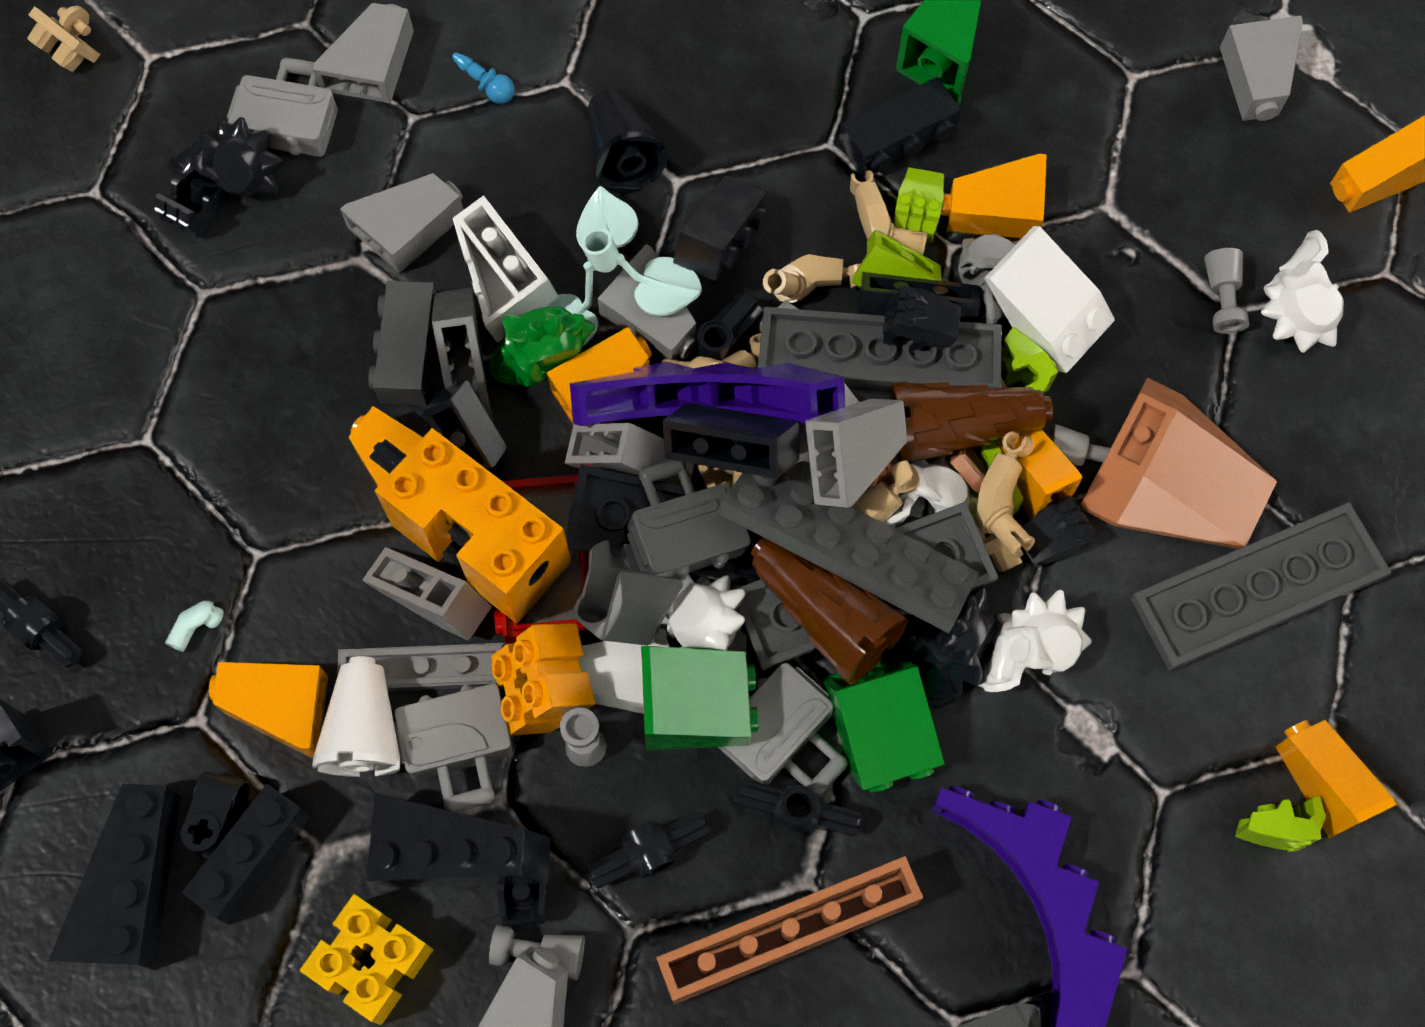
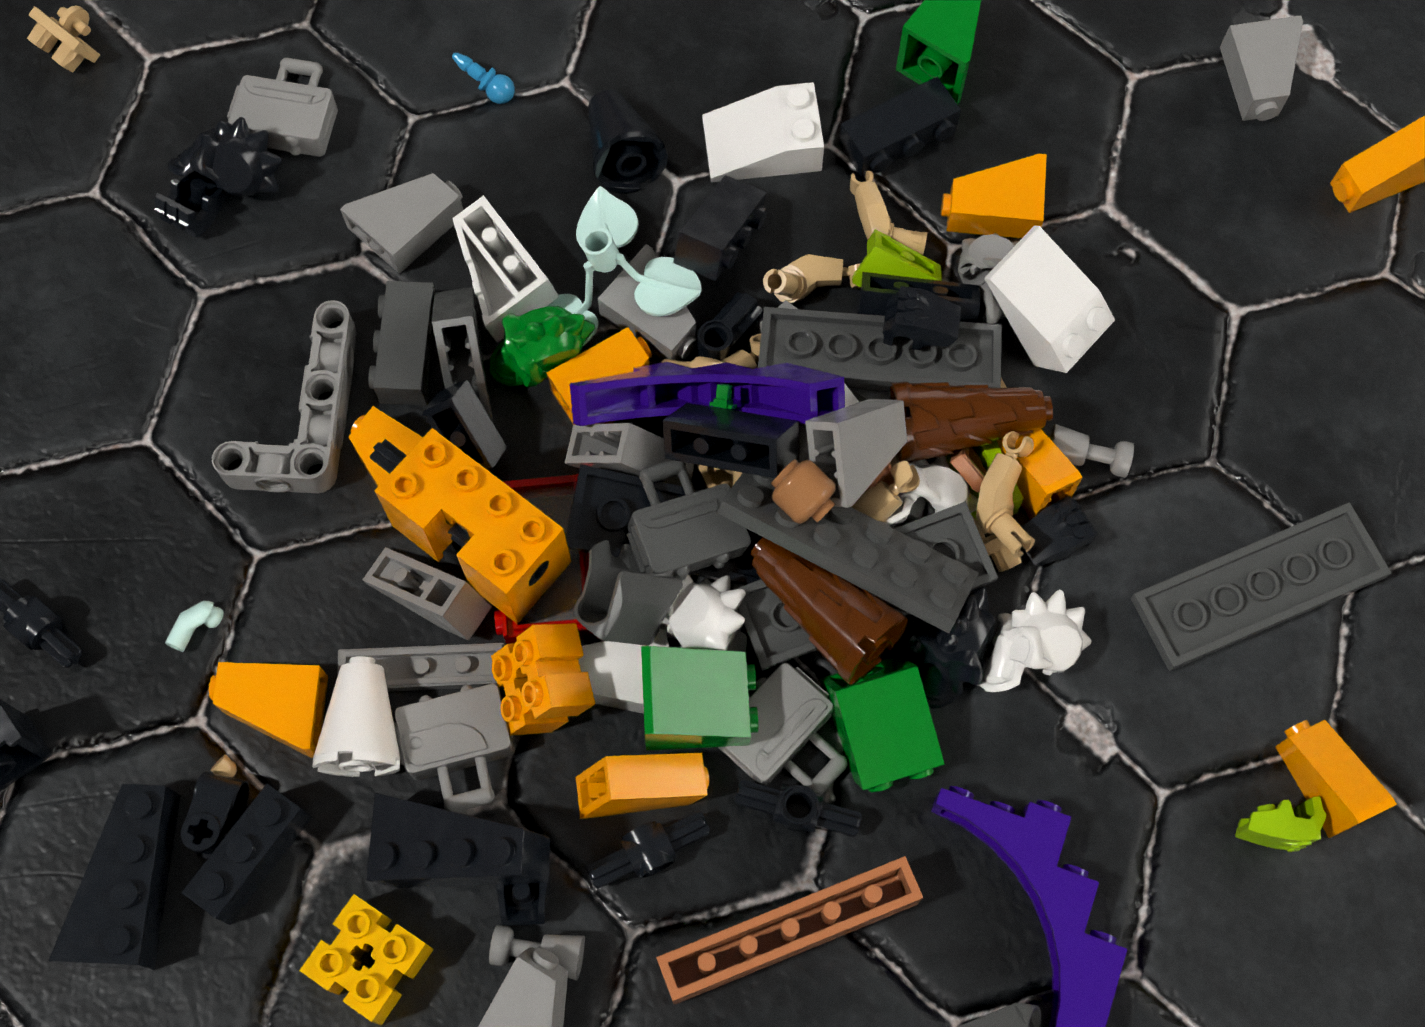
light grey slope [312,3,414,103] -> none
light grey piece [560,707,607,767] -> none
lime hand [893,167,944,243] -> none
lime hand [1001,327,1058,393] -> none
nougat wedge [1080,378,1277,549] -> none
light grey piece [1204,248,1250,334] -> none
white head [1261,230,1344,353] -> none
none -> tan piece [211,754,237,778]
none -> light grey beam [212,300,357,493]
none -> light orange slope [576,753,709,819]
none -> white slope [702,82,824,182]
none -> green piece [709,383,737,409]
none -> medium nougat head [771,459,836,524]

